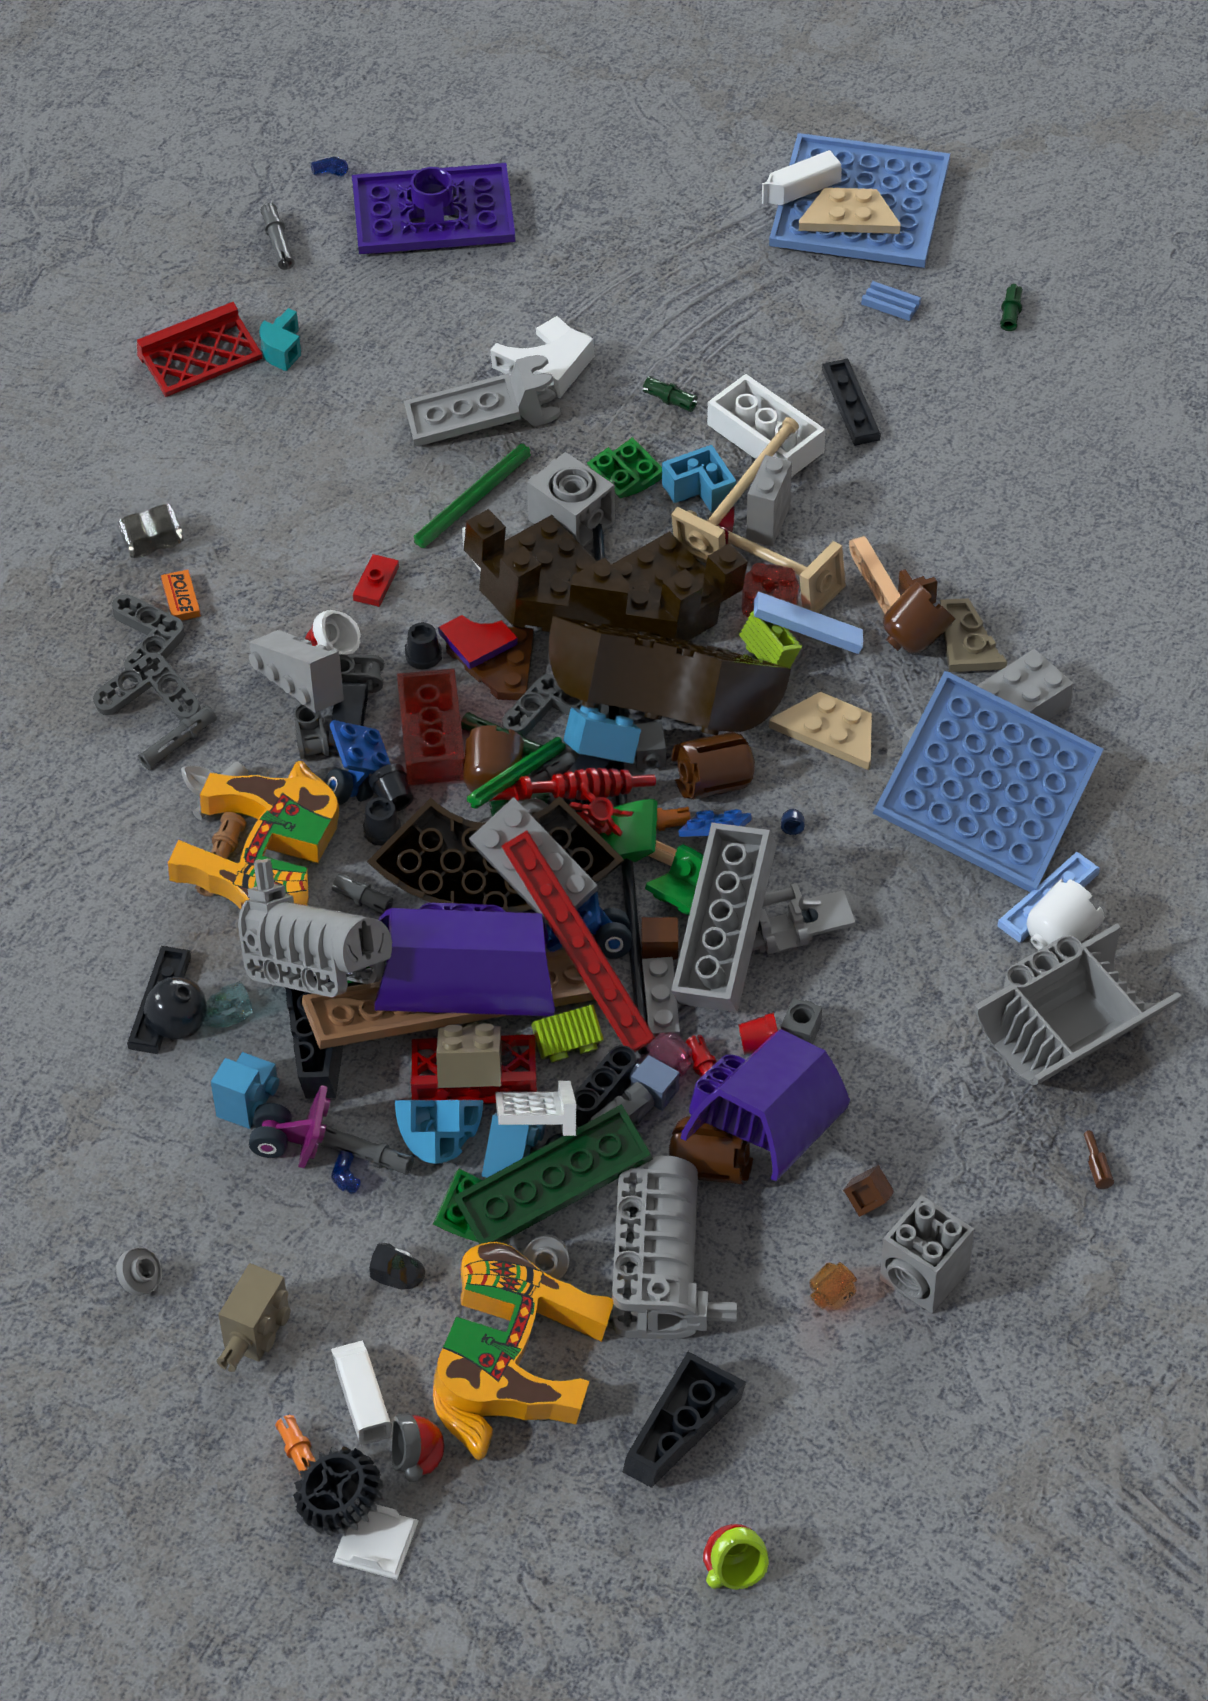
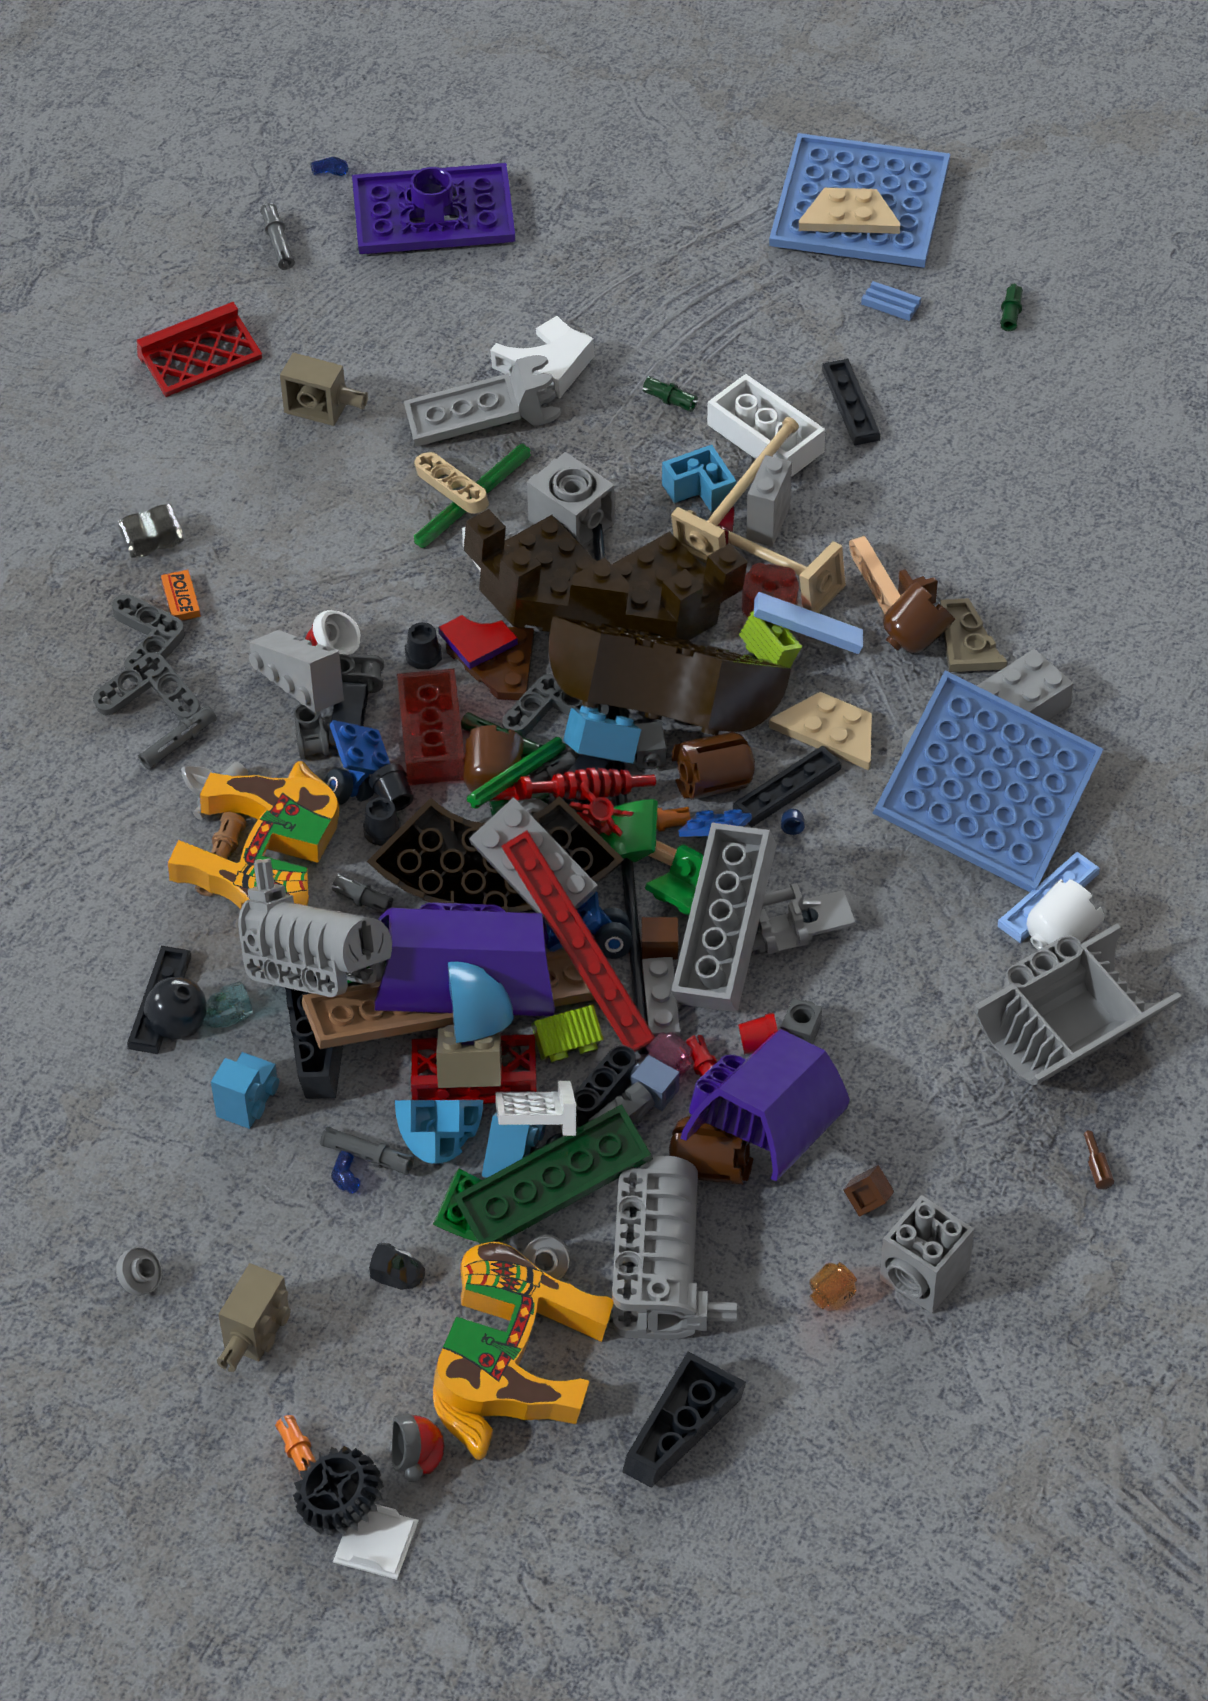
plate [249,1085,330,1168] -> none
teal brick [259,308,301,371] -> none
white piece [331,1340,391,1445] -> none
red plate [353,554,399,607] -> none
green slope [587,437,662,499] -> none
lime piece [703,1524,769,1590] -> none
white piece [762,150,842,205] -> none
none -> dark tan brick [280,353,368,426]
none -> tan beam [414,452,489,514]
none -> dark azure brick [448,962,514,1043]
none -> black tile [733,745,842,828]

